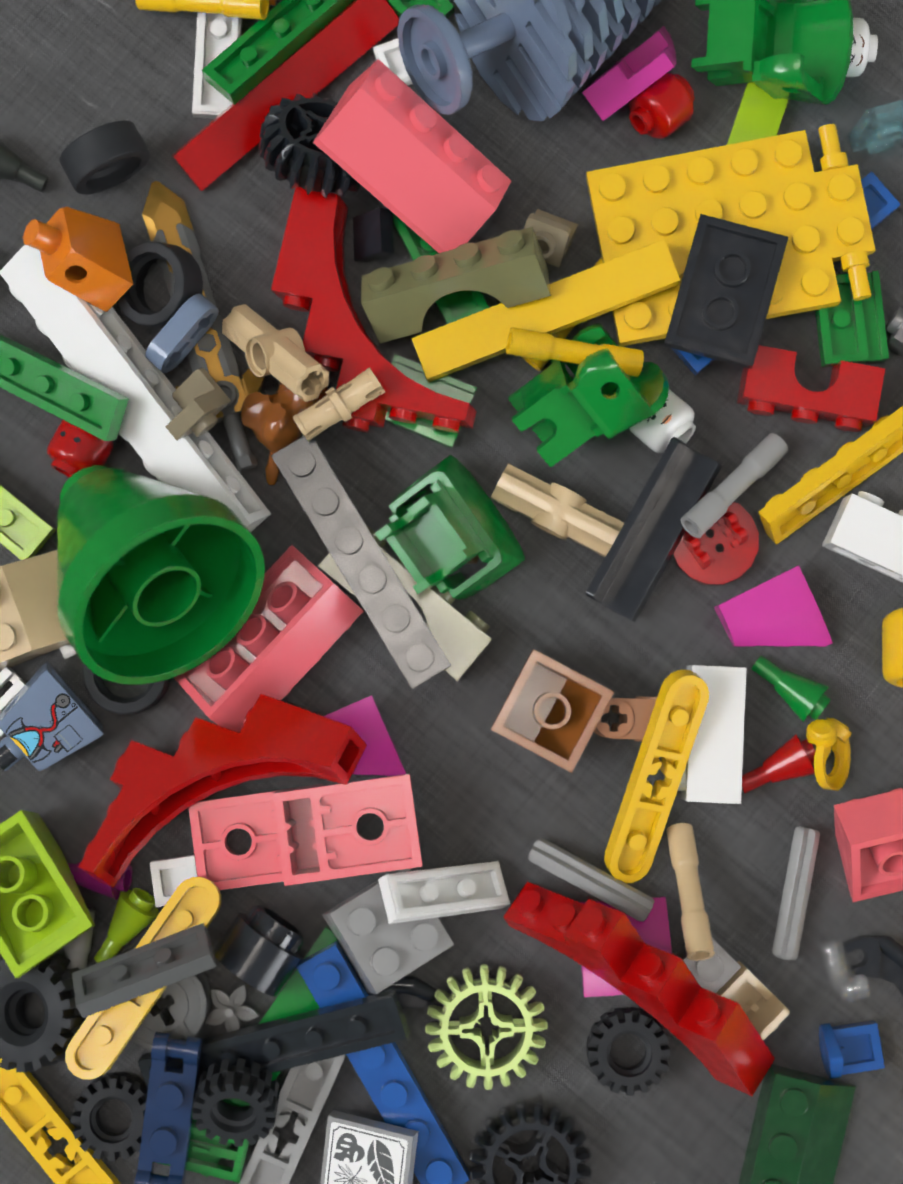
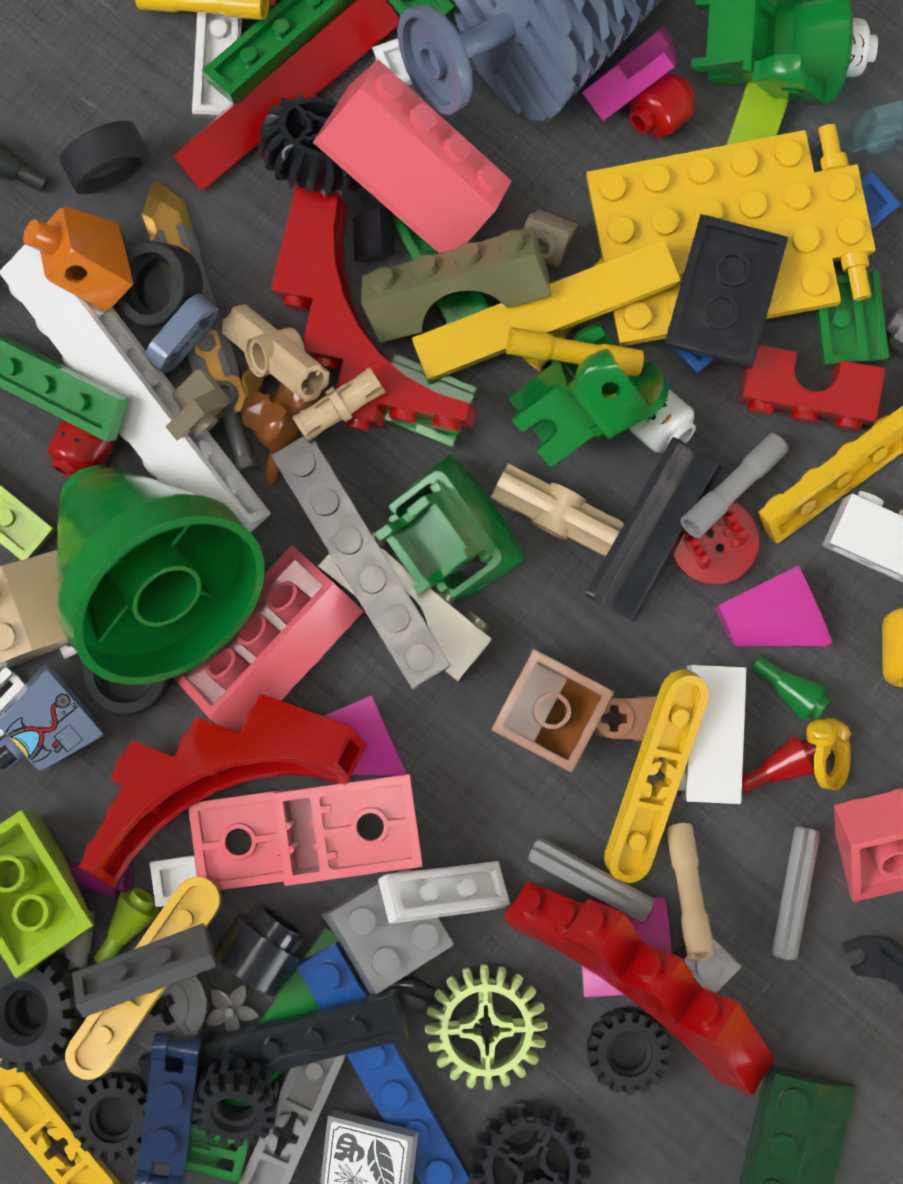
tan bracket [716,961,790,1041] -> none
blue tile [819,1020,885,1079] -> none
clear arm [820,939,871,1003] -> none

